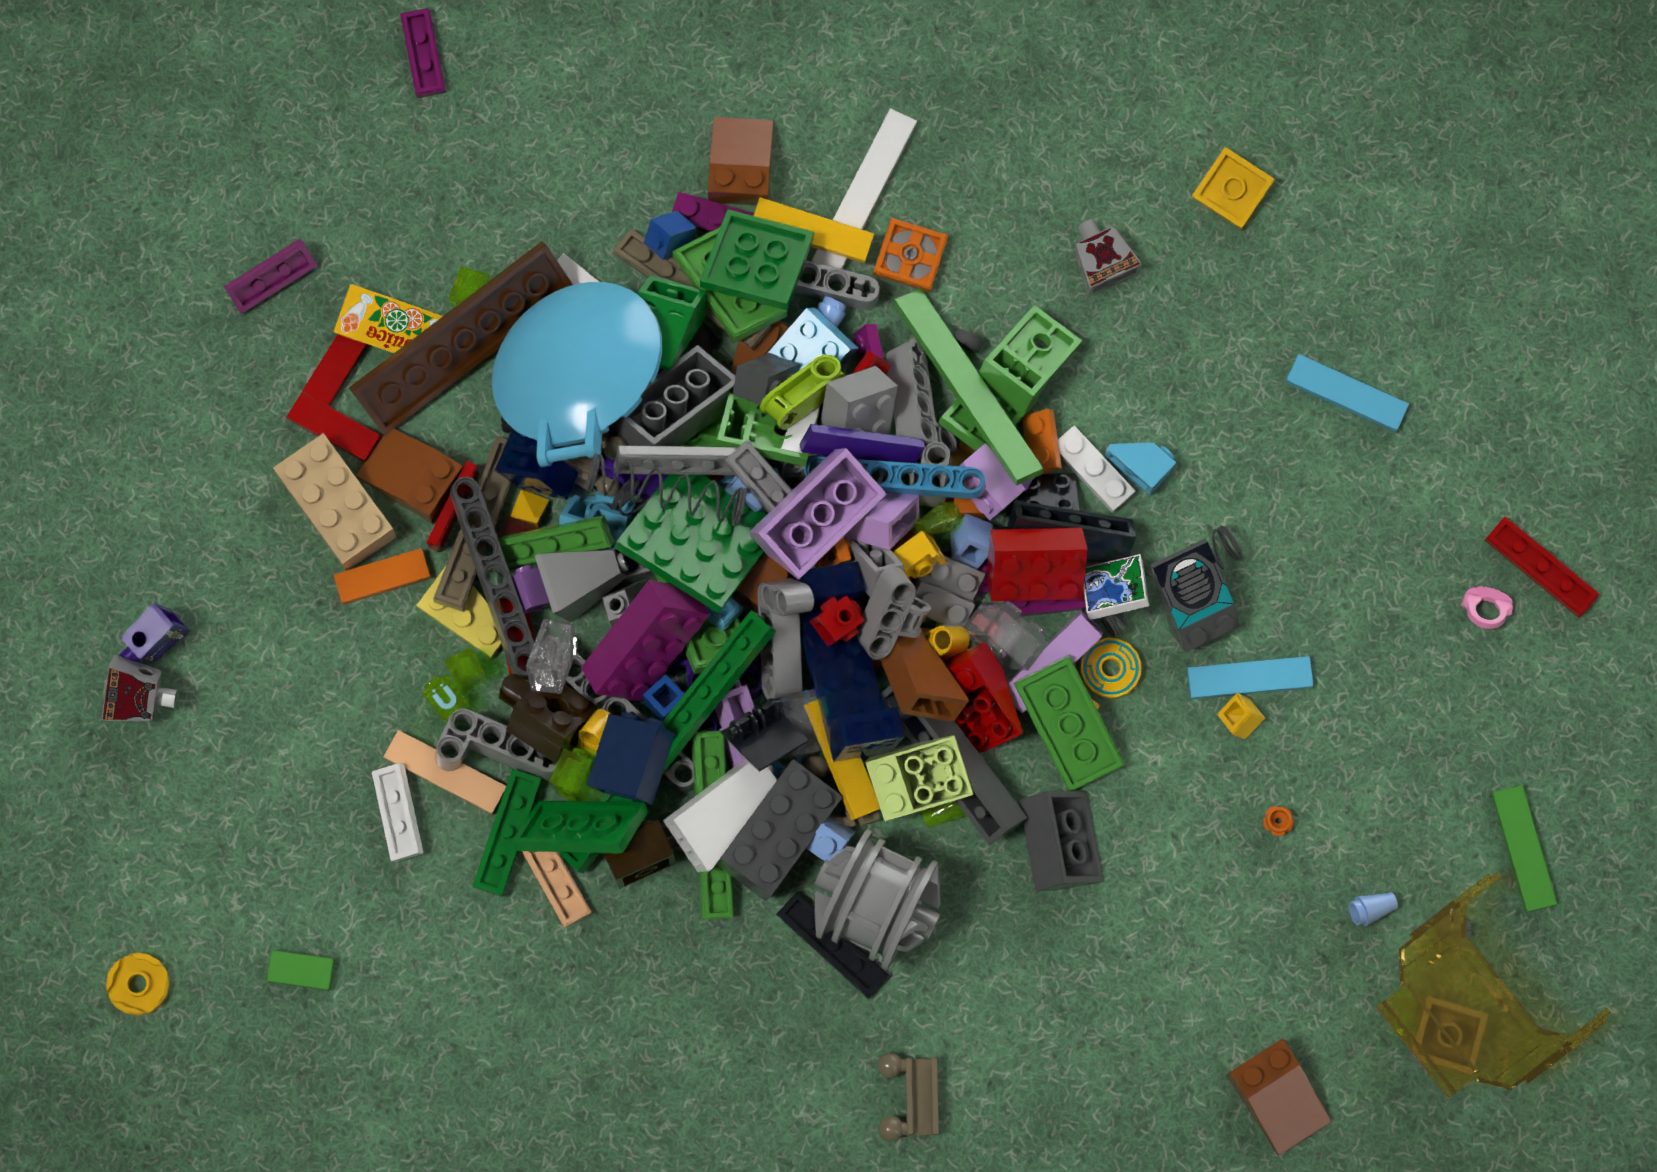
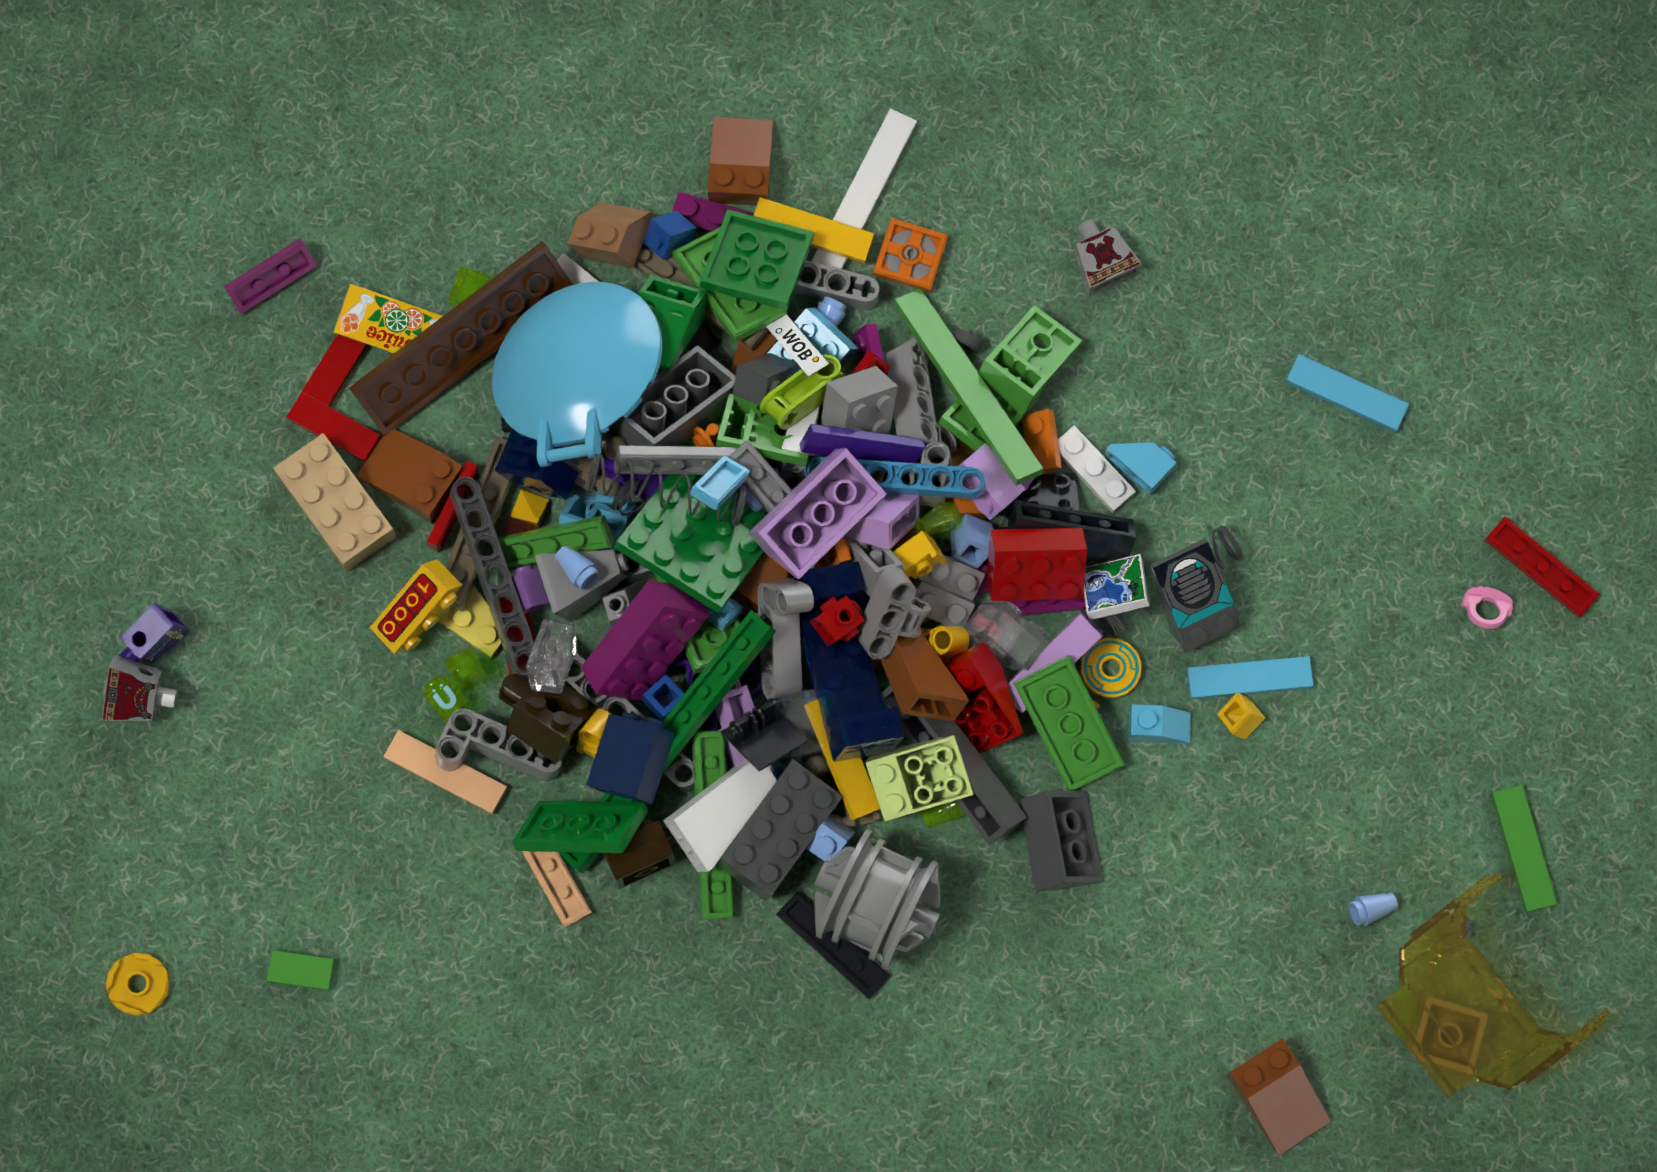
orange tile [333,548,431,605] -> none
white plate [372,763,424,862] -> none
magenta tile [400,8,446,98] -> none
green plate [472,769,542,897] -> none
clear neon green brick [549,748,594,801] -> none
dark tan gear [877,1053,939,1141] -> none
yellow plate [1192,147,1275,230] -> none
orange plate [1263,806,1294,836] -> none
none -> yellow brick [370,559,462,654]
none -> light blue cone [555,545,600,590]
none -> medium nougat slope [567,202,654,268]
none -> medium azure tile [690,455,750,510]
none -> orange plate [692,423,719,447]
none -> white sticker [766,314,829,376]
none -> medium azure slope [1128,704,1191,744]

